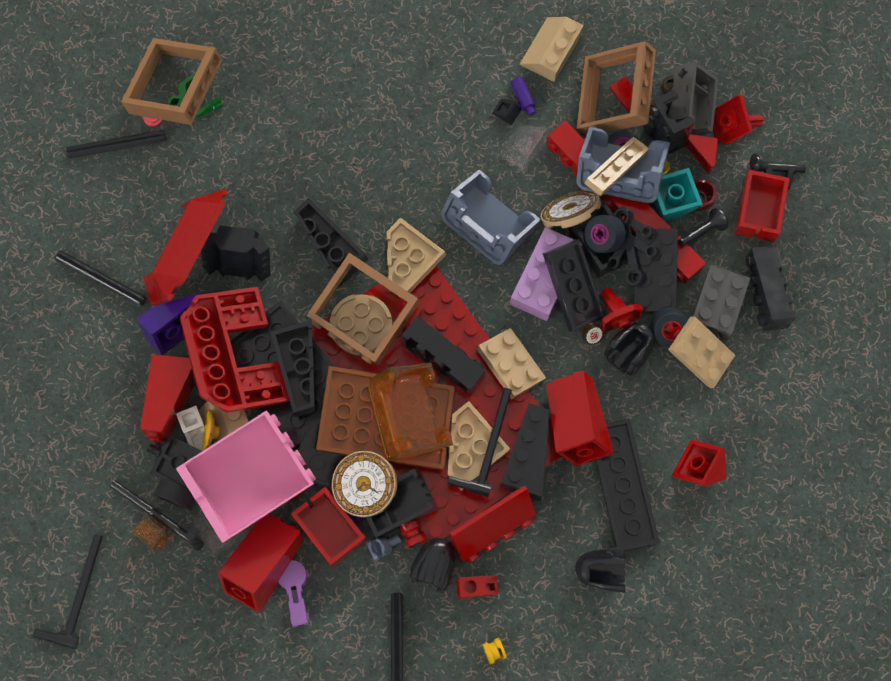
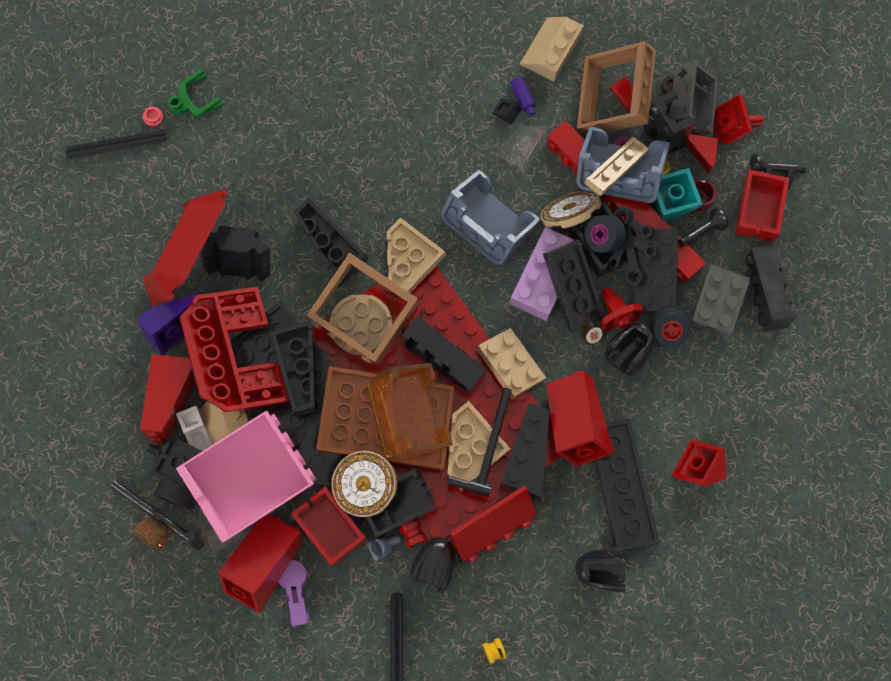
black bar [33,534,103,649] -> none
black axle [55,250,146,307] -> none
medium nougat window [121,38,222,125] -> none
yellow dish [202,409,220,451] -> none
red leg [456,576,499,600] -> none
tan plate [668,317,735,388] -> none

